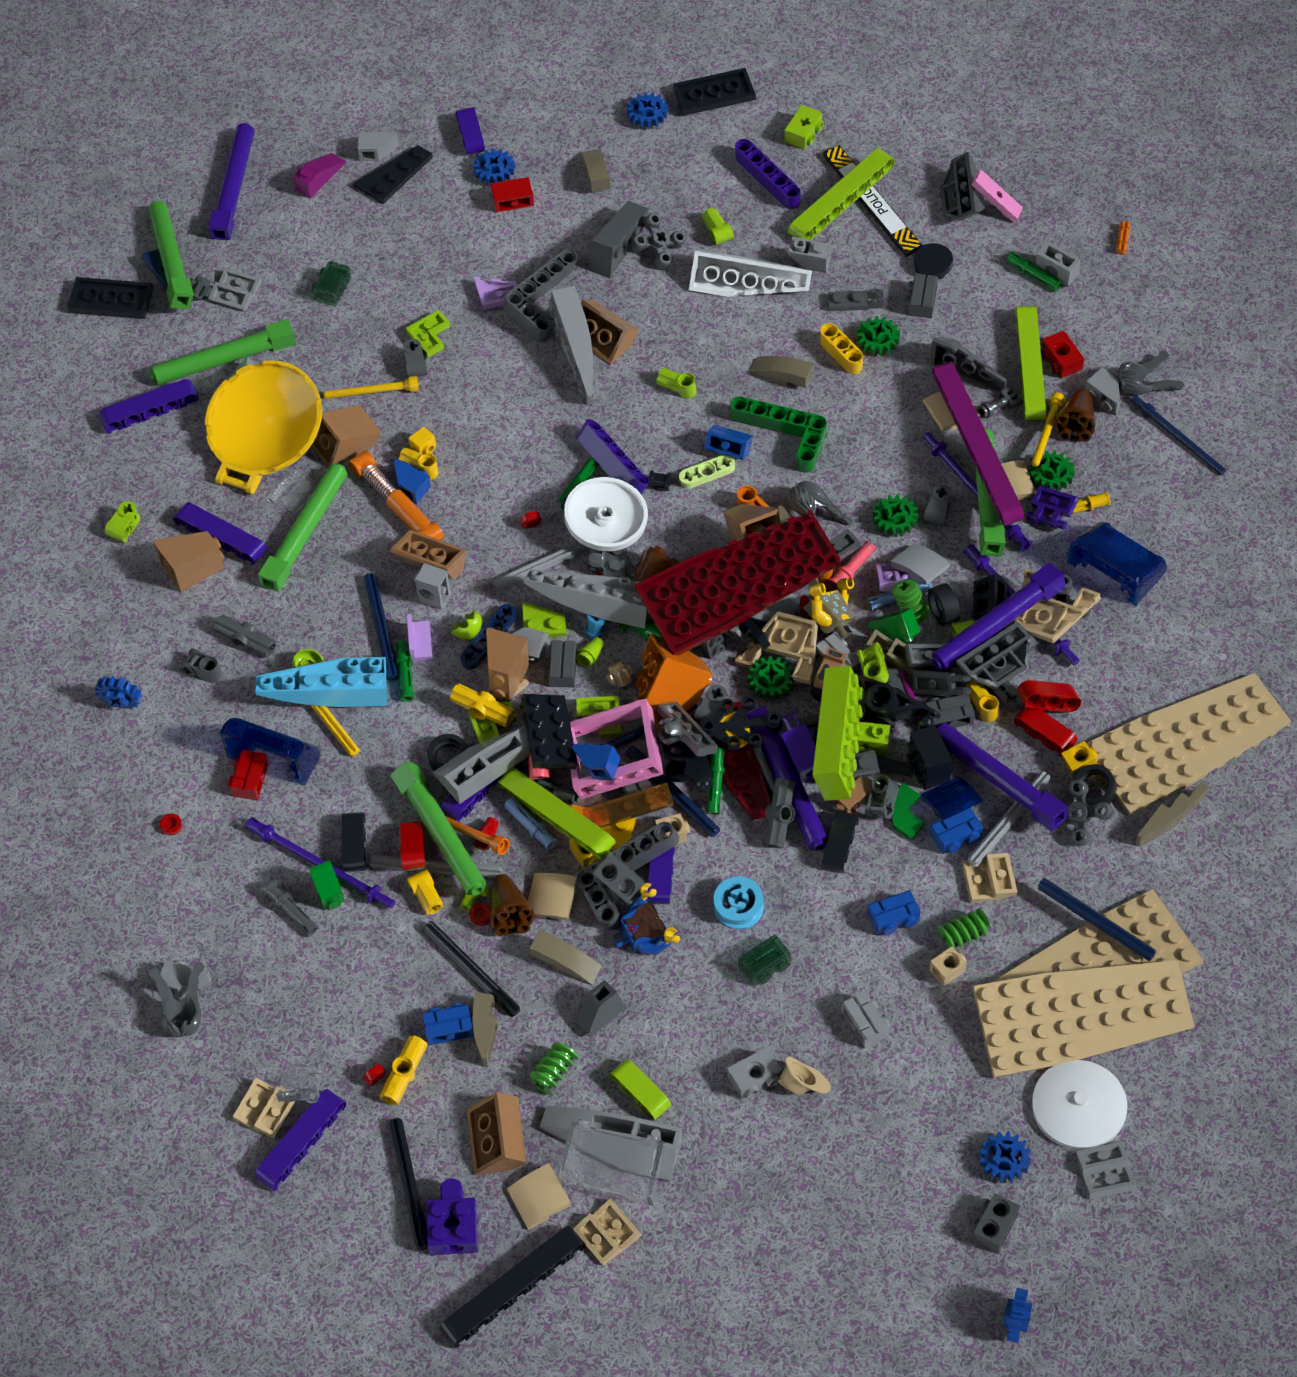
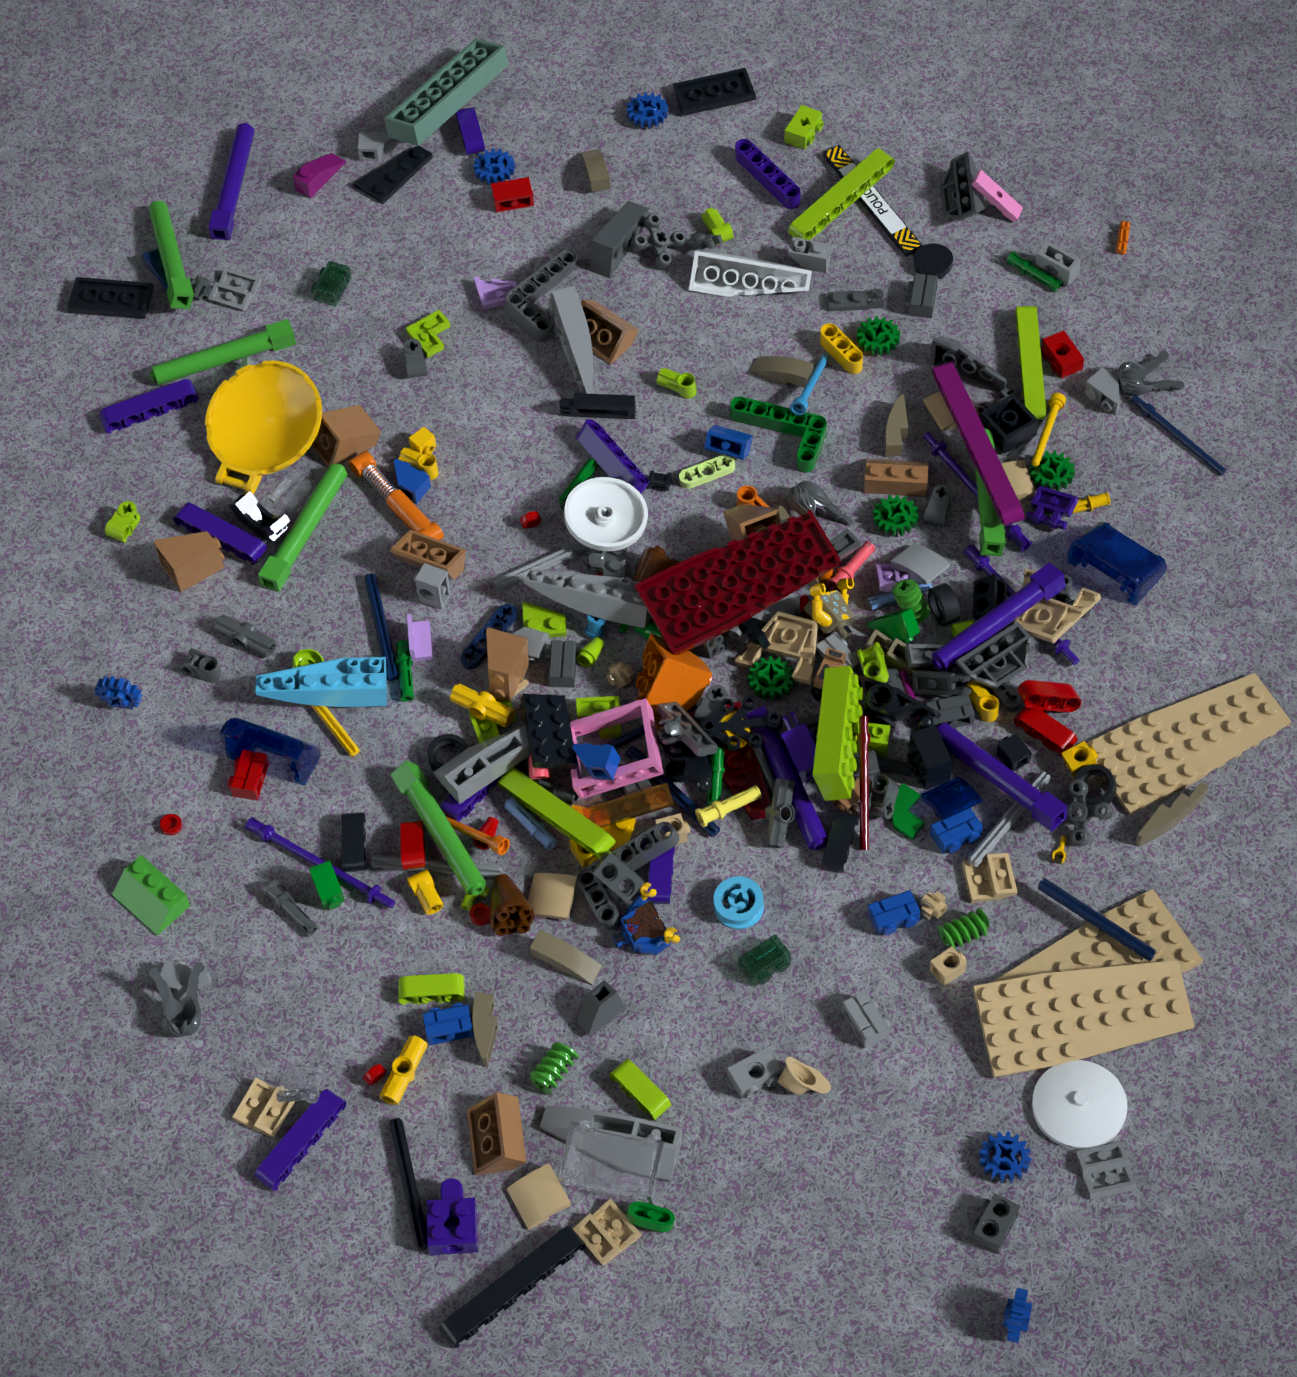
yellow piece [322,376,419,399] -> none
black axle [424,921,520,1017] -> none
lime hair [451,610,482,640] -> none
reddish brown cone [1054,389,1096,442] -> none
none -> bright green slope [112,855,190,935]
none -> black arch [228,491,290,542]
none -> sand green brick [384,38,509,146]
none -> lime beam [398,973,465,1005]
none -> black hinge [559,393,636,419]
none -> green plate [627,1201,675,1233]
none -> dark grey plate [687,233,723,250]
none -> light yellow pin [695,785,762,828]
none -> dark azure piece [790,353,829,415]
none -> dark red bar [857,716,870,850]
none -> medium nougat slope [864,458,928,497]
none -> dark tan slope [885,395,908,457]
none -> tan gear [919,891,948,920]
none -> black brick [980,394,1039,454]
none -> black brick [997,733,1032,772]
none -> yellow hand [1052,836,1067,864]

